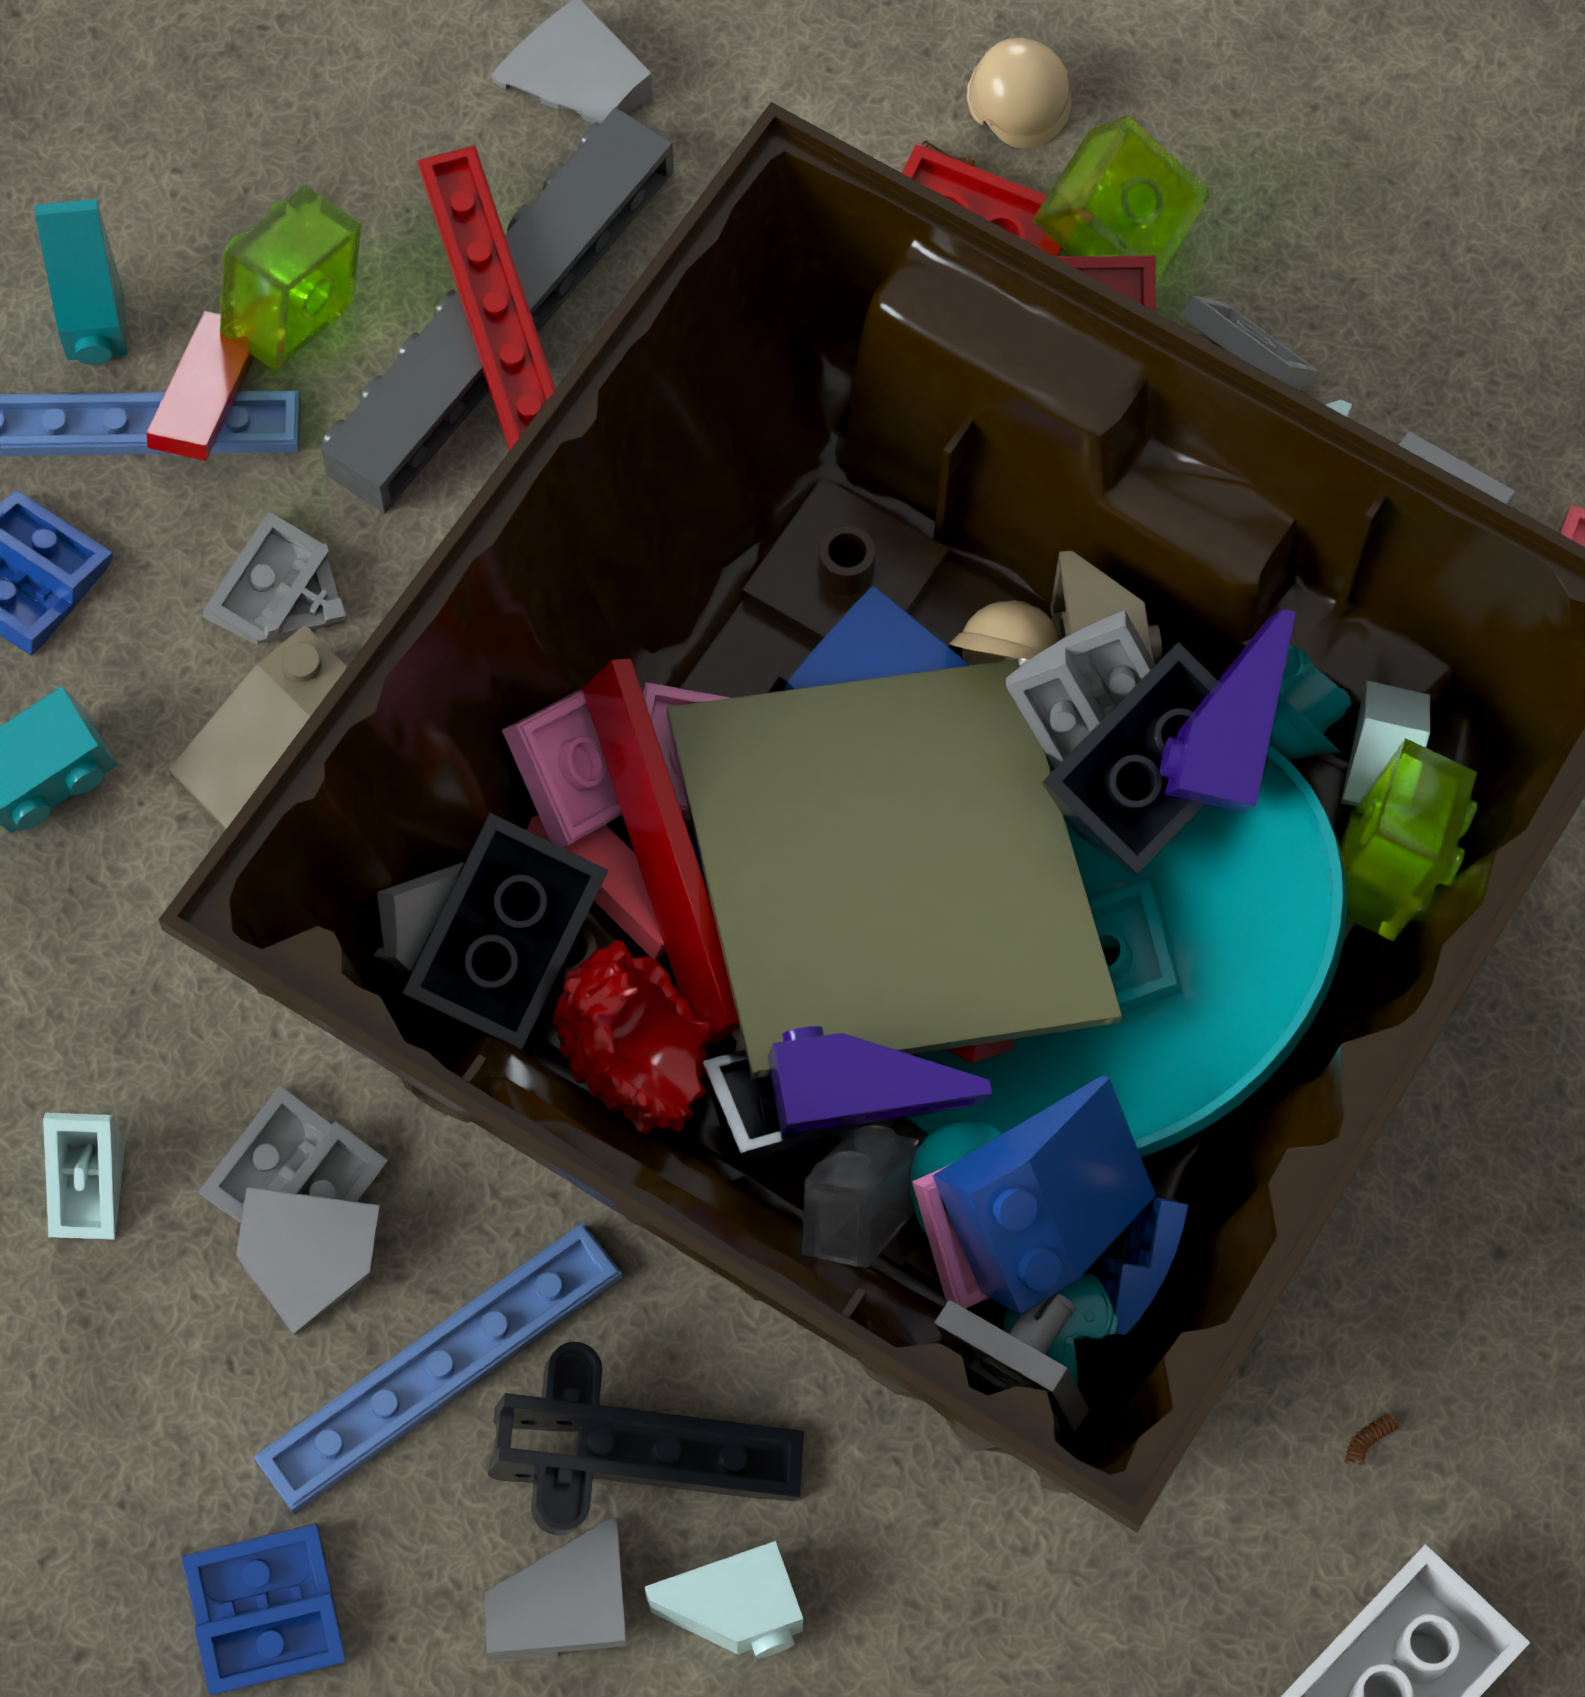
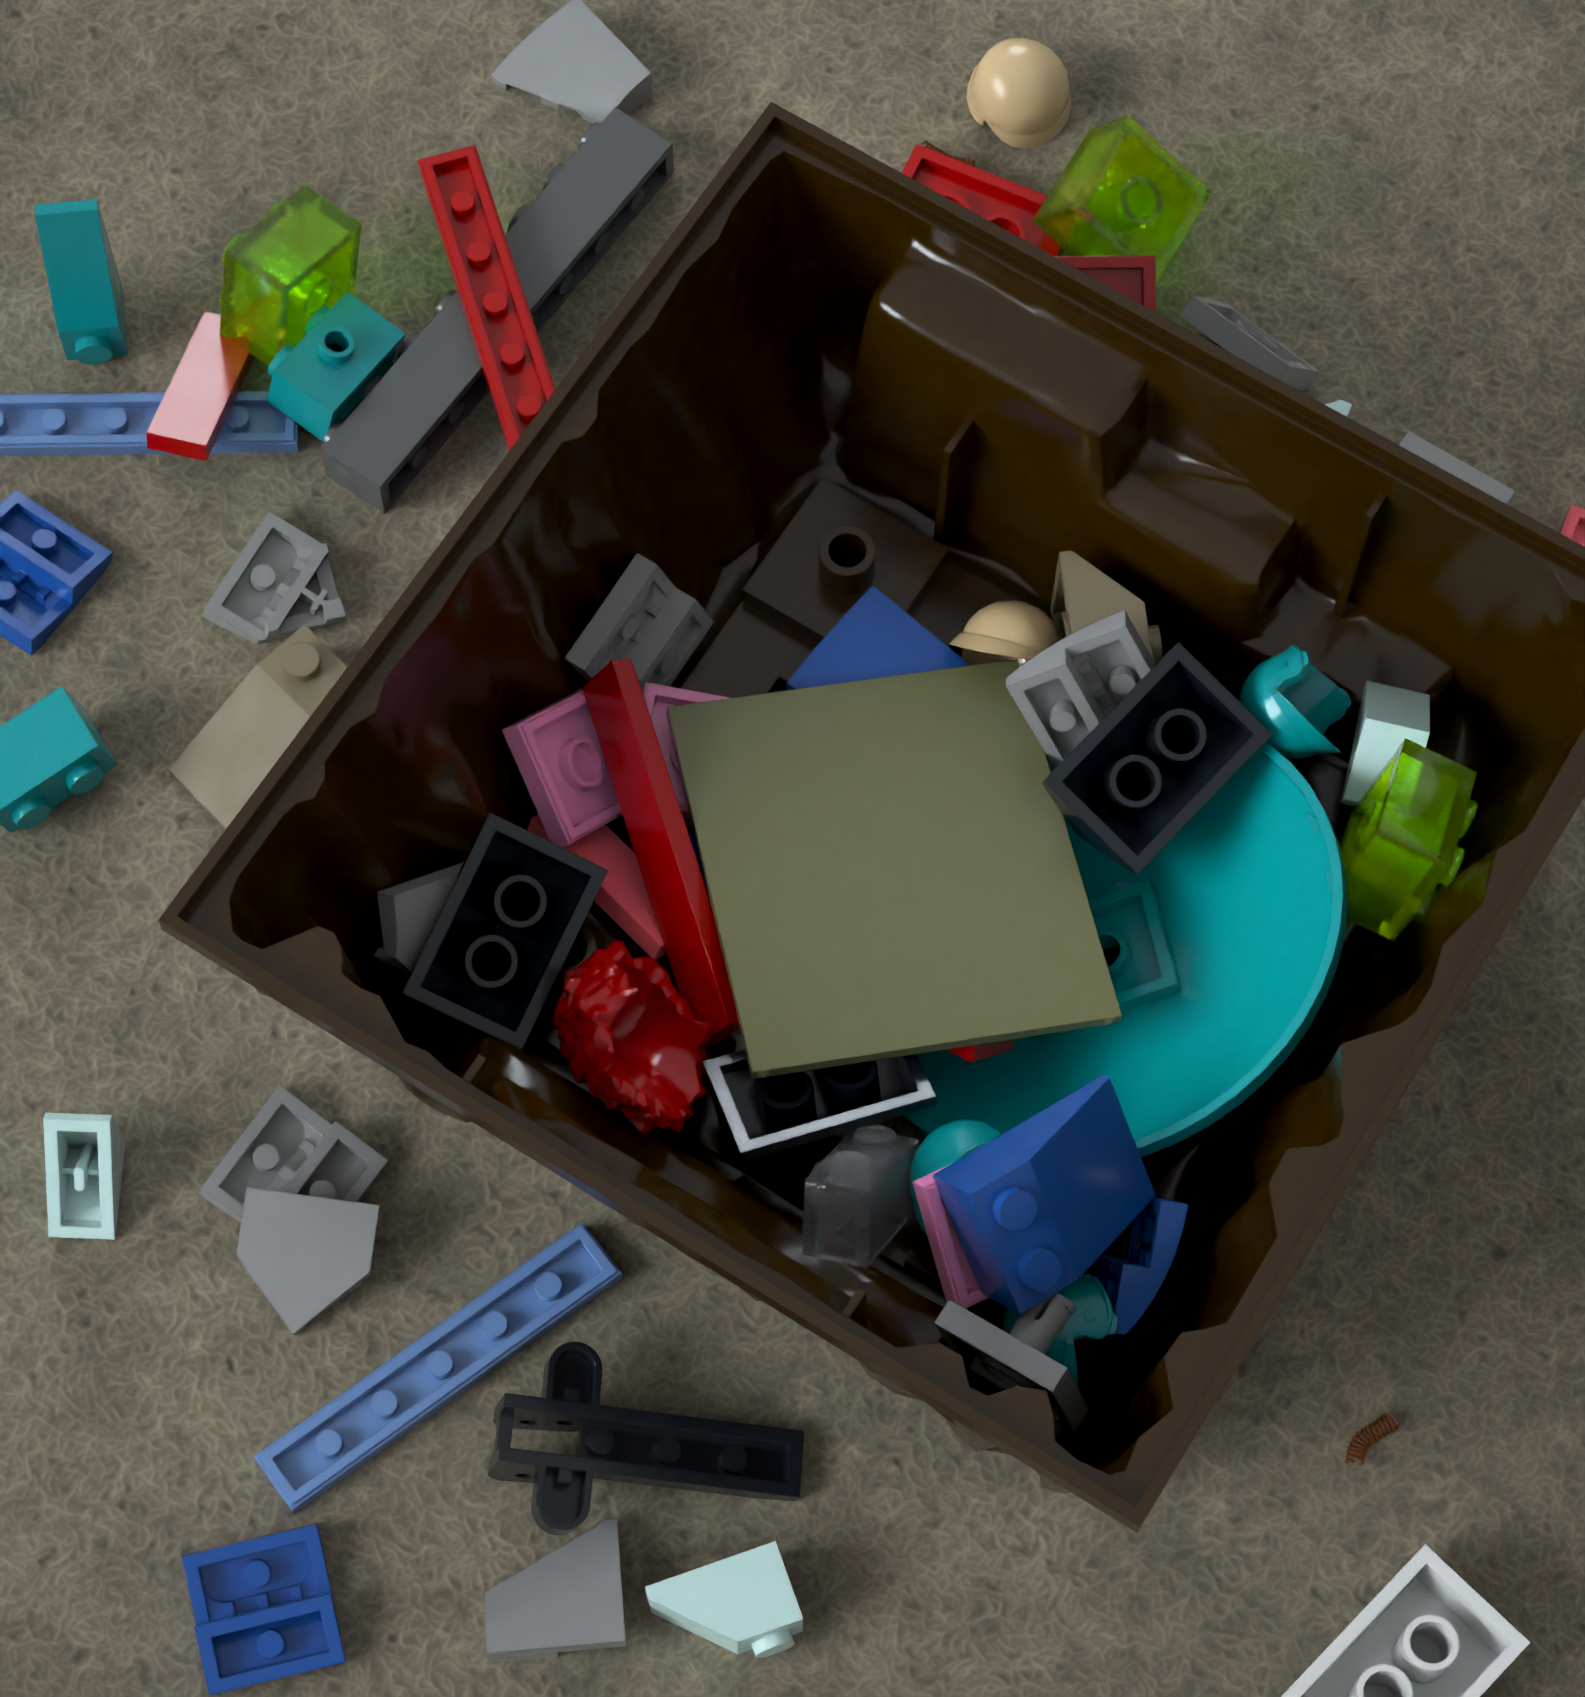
dark purple slope [768,1026,992,1136] -> none
dark purple slope [1160,609,1296,812] -> none
none -> teal brick [267,292,406,442]
none -> light grey slope [565,553,714,692]

